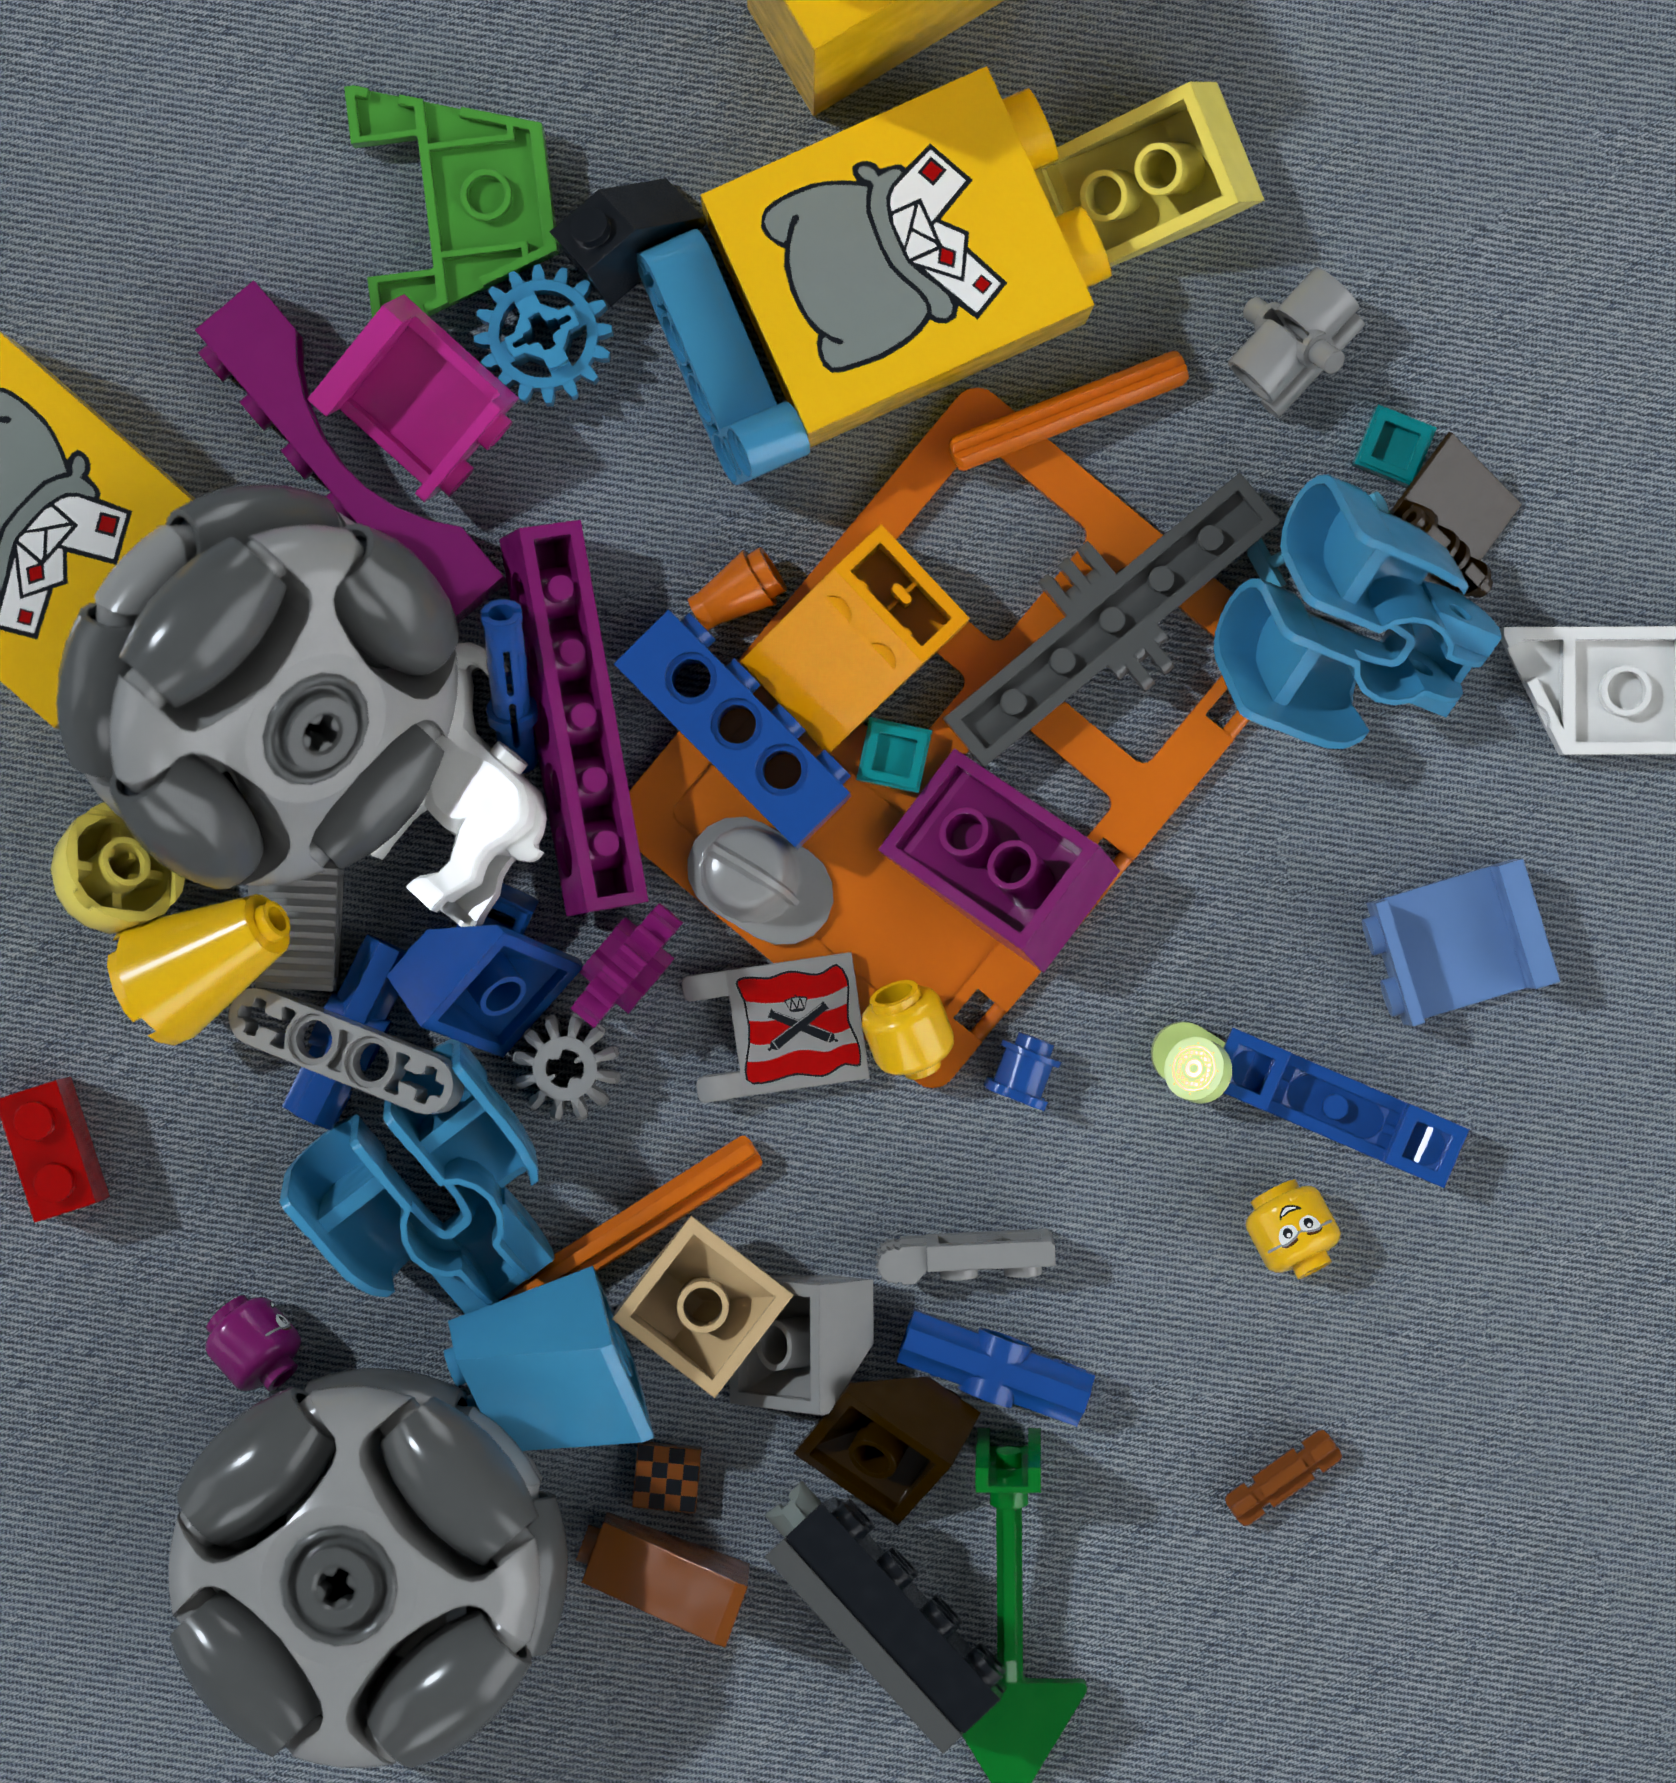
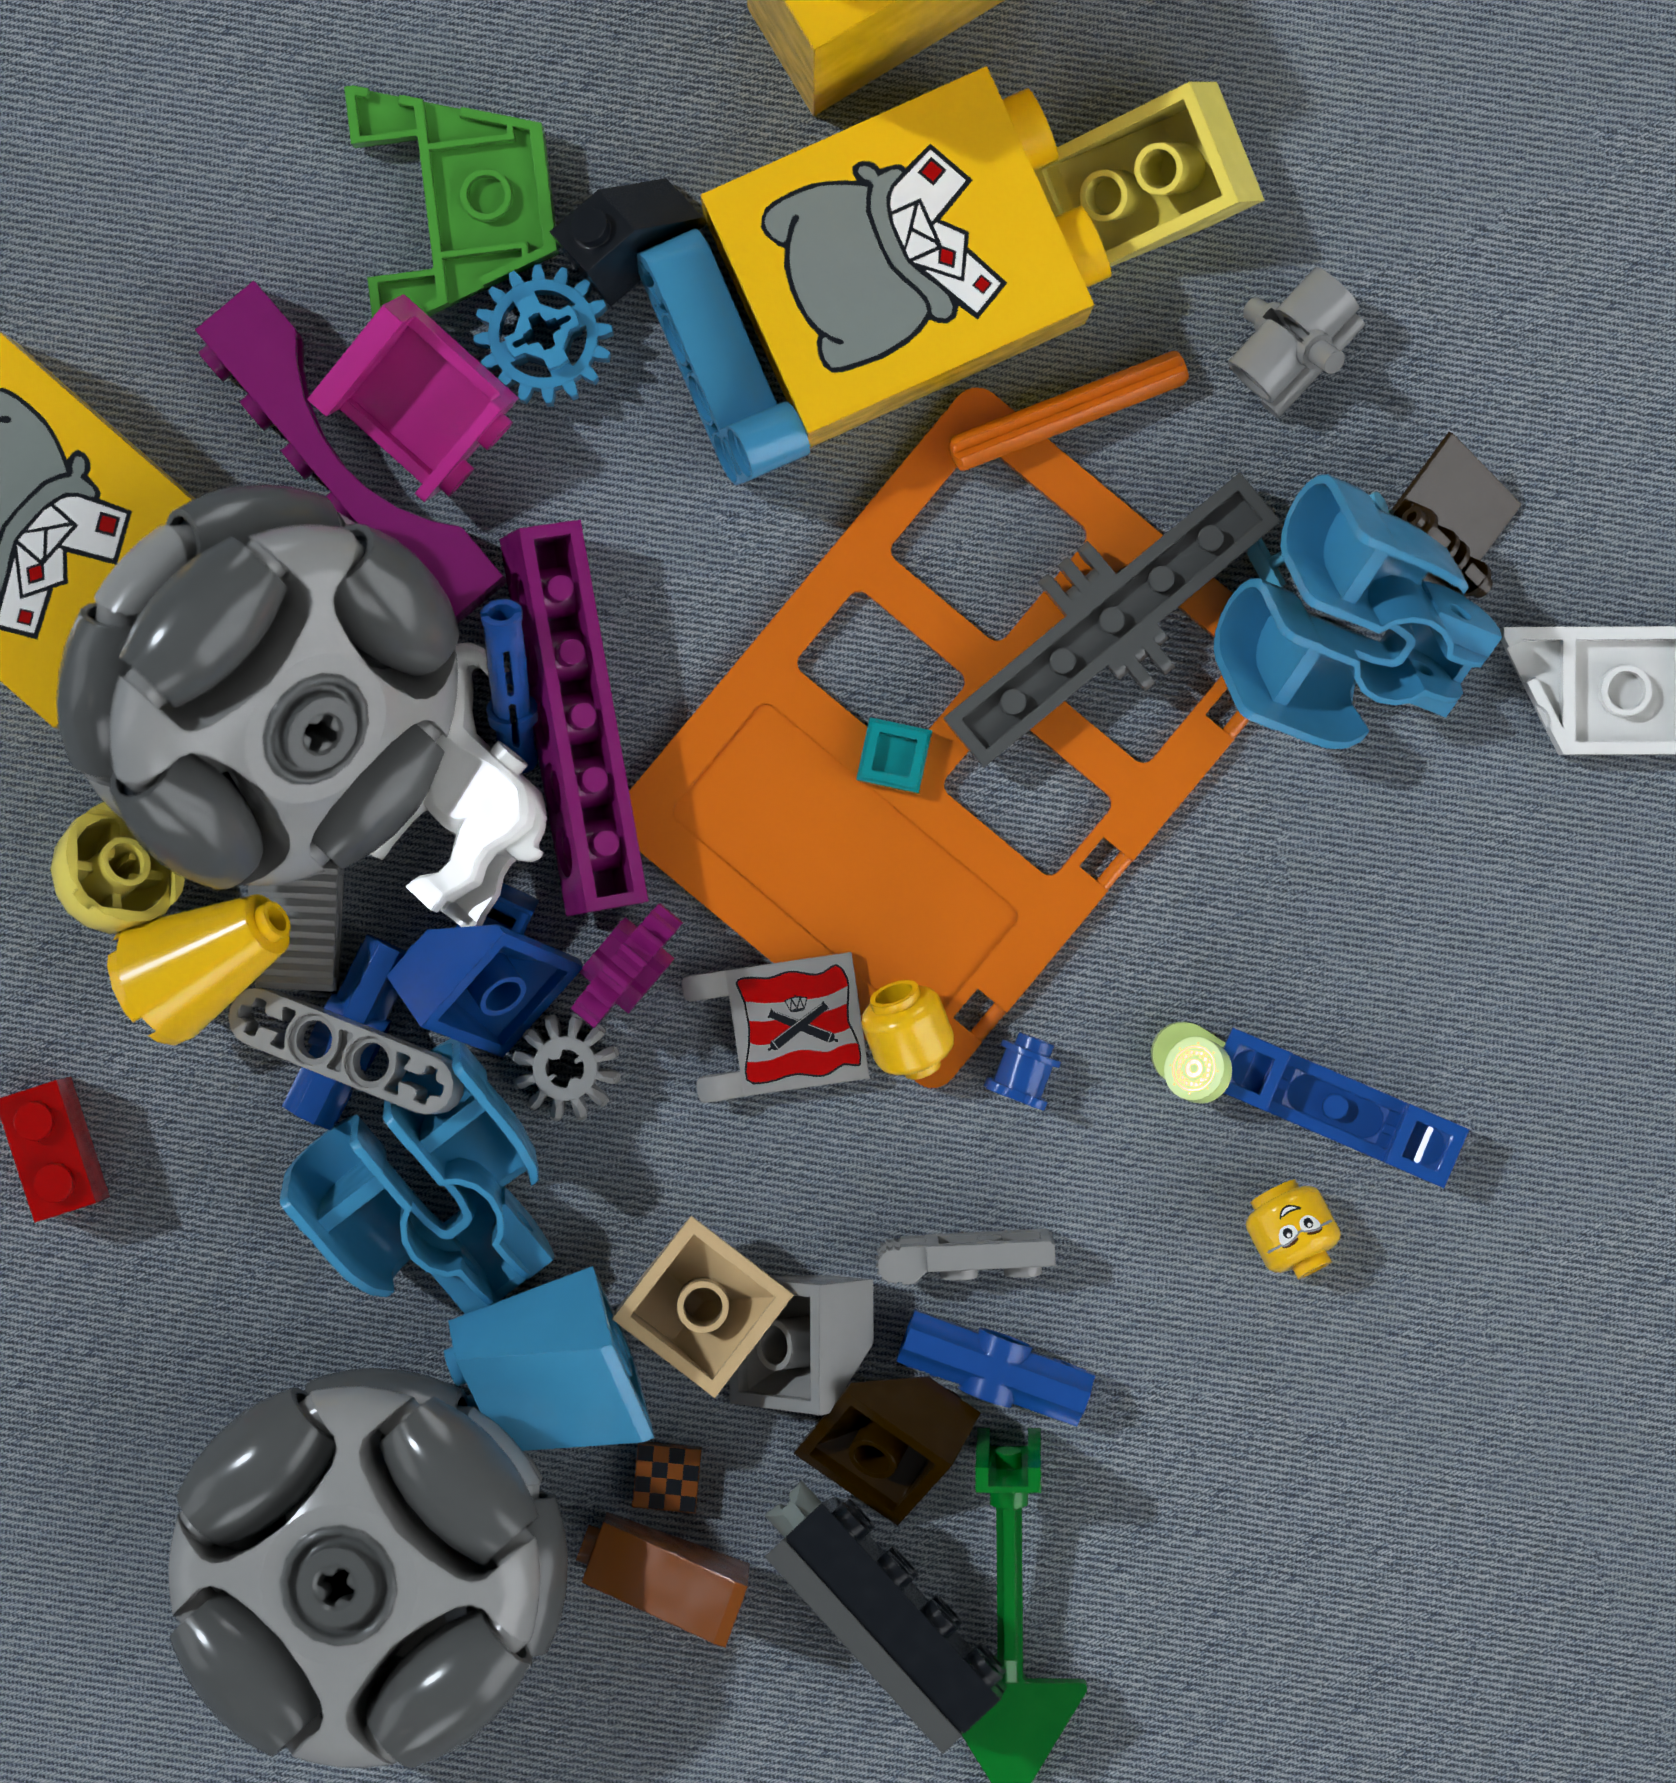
magenta head [205,1295,301,1391] -> none
orange axle [499,1135,763,1301] -> none
blue brick [614,609,852,850] -> none
light grey piece [687,817,833,945] -> none
orange cone [688,547,787,631] -> none
light orange slope [740,524,970,753] -> none
magenta slope [878,748,1120,973] -> none
dark orange axle [1225,1429,1342,1526] -> none
teal tile [1352,404,1437,488] -> none
medium blue panel [1362,859,1560,1026] -> none

